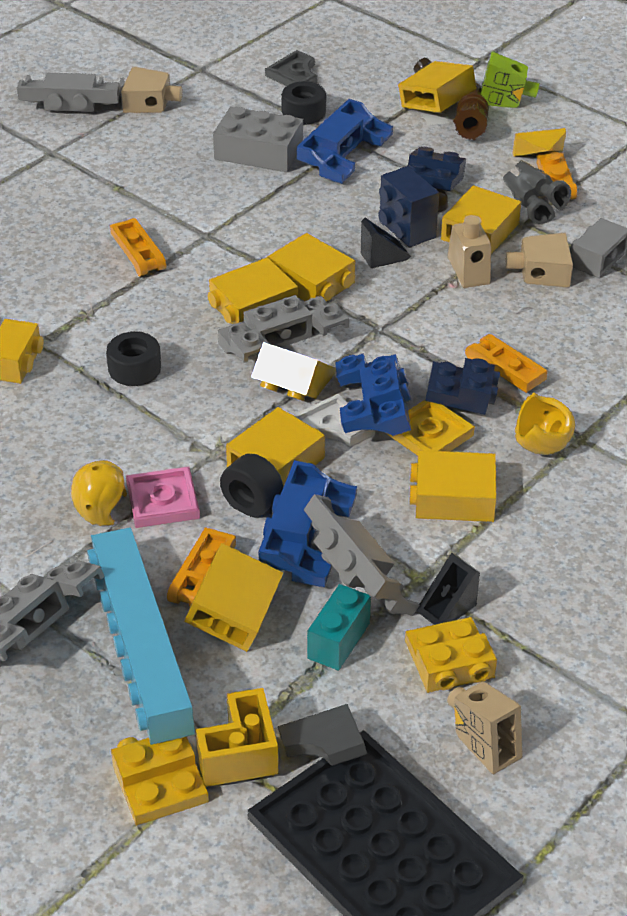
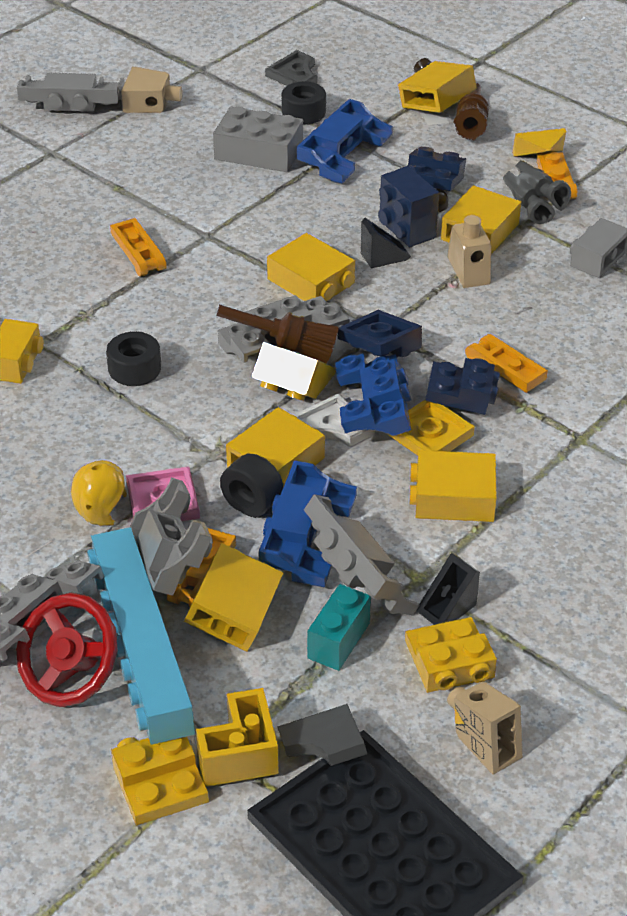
yellow brick [207,257,298,324] -> none
lime torso [480,51,540,108] -> none
tan torso [505,233,573,287] -> none
yellow piece [515,393,575,455] -> none
none -> red piece [16,592,118,708]
none -> light grey bracket [129,477,213,595]
none -> reddish brown piece [216,304,339,364]
none -> dark blue plate [337,310,422,357]

